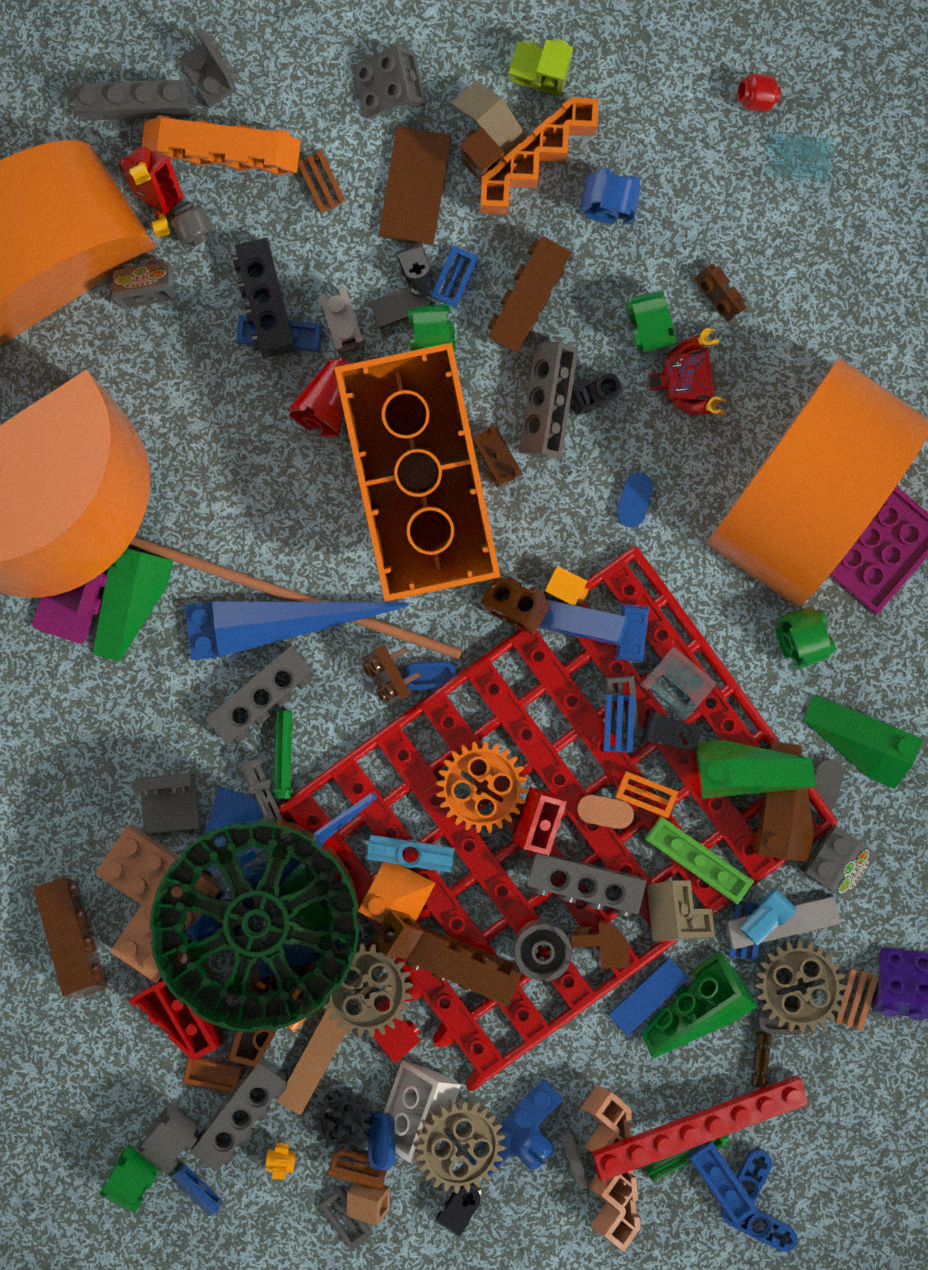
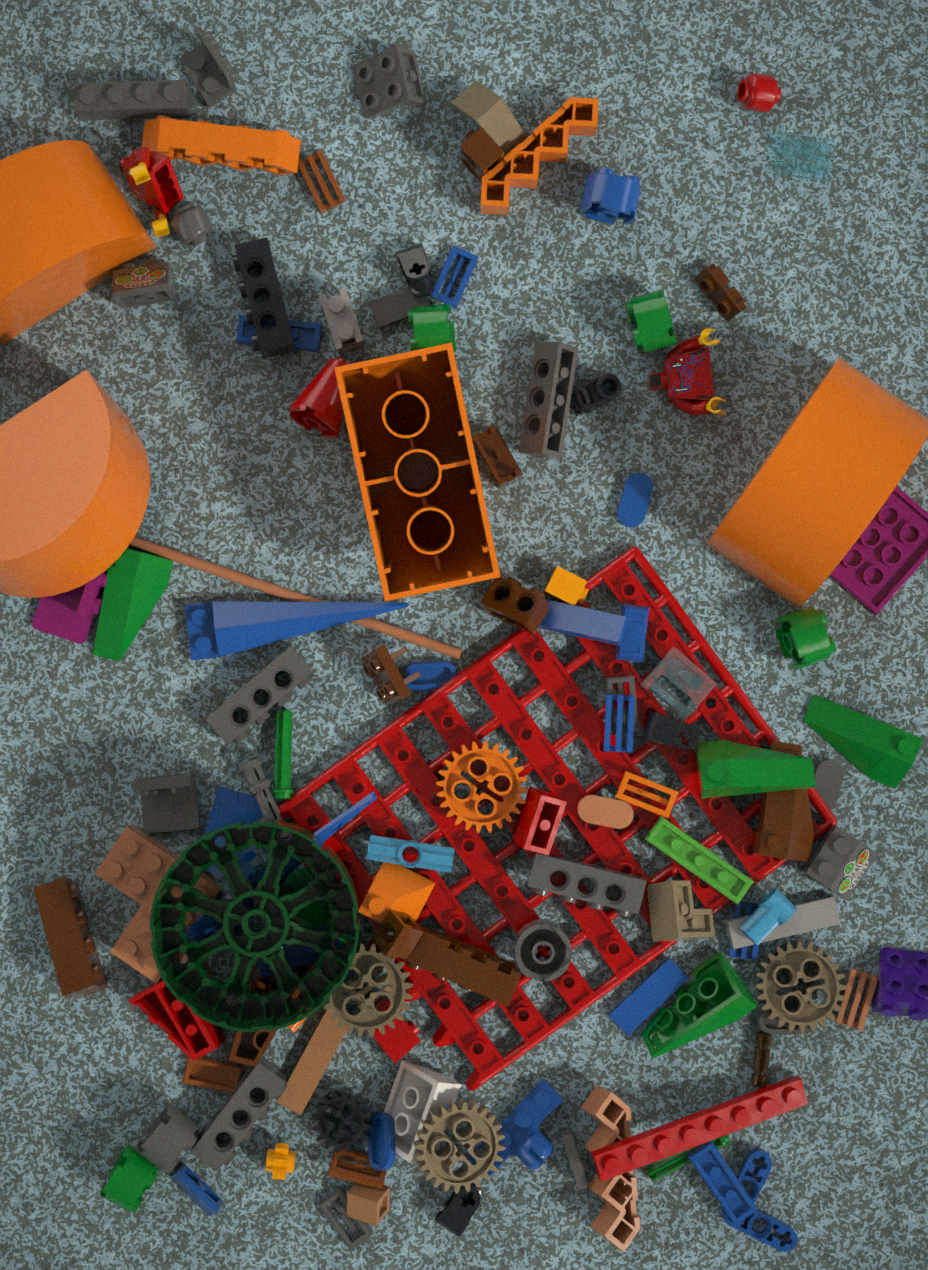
reddish brown tile [379,126,452,246] -> none
reddish brown wedge [487,236,575,353] -> none
lime brick [508,39,573,97] -> none
reddish brown brick [569,919,629,969] -> none

